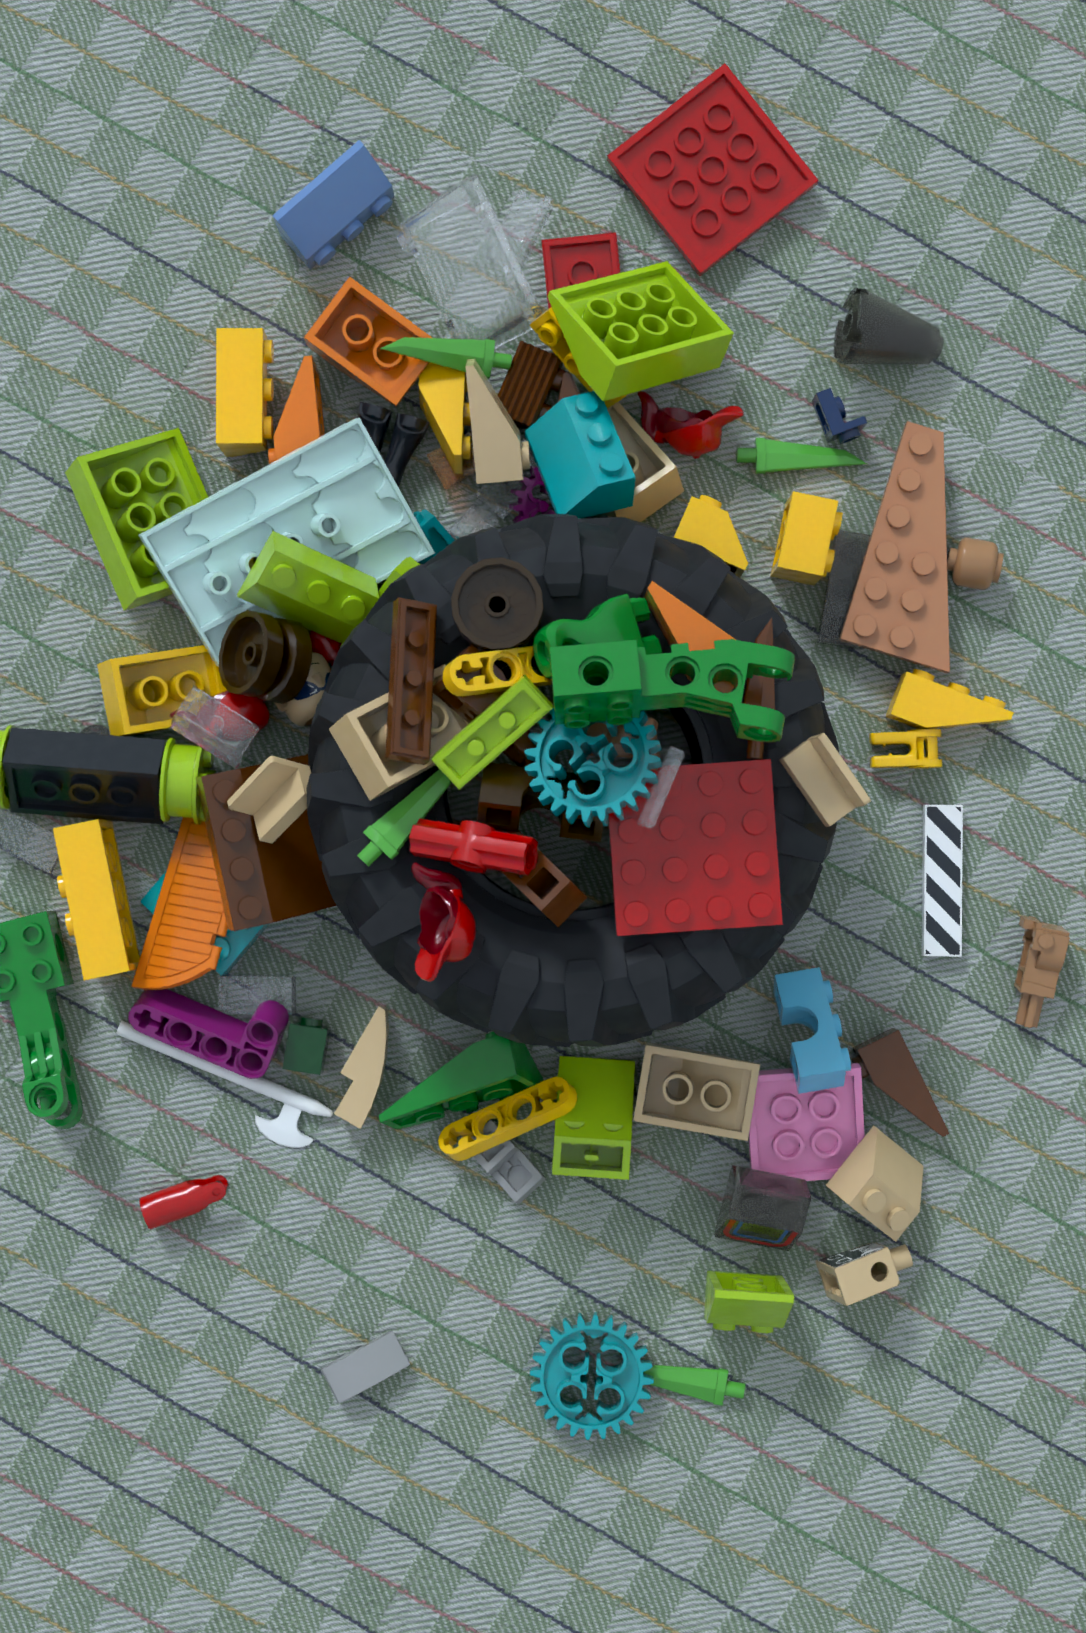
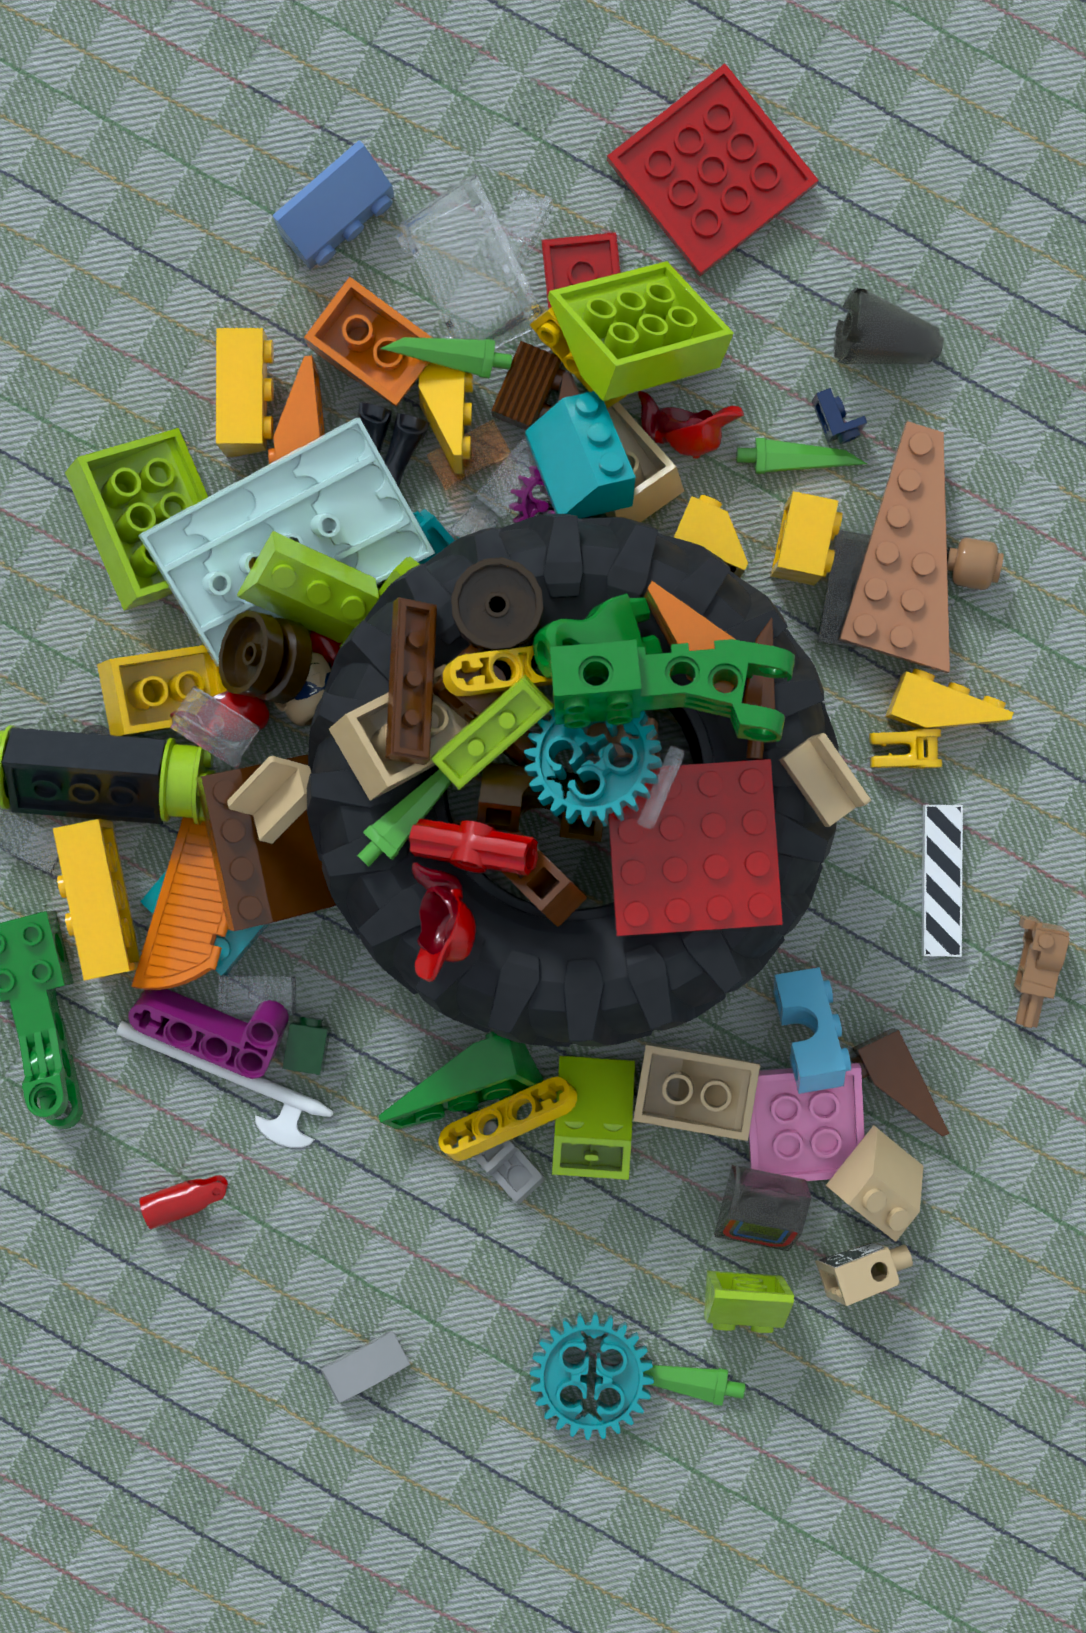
tan slope [334,1005,389,1129] -> none
tan slope [465,359,530,484] -> none

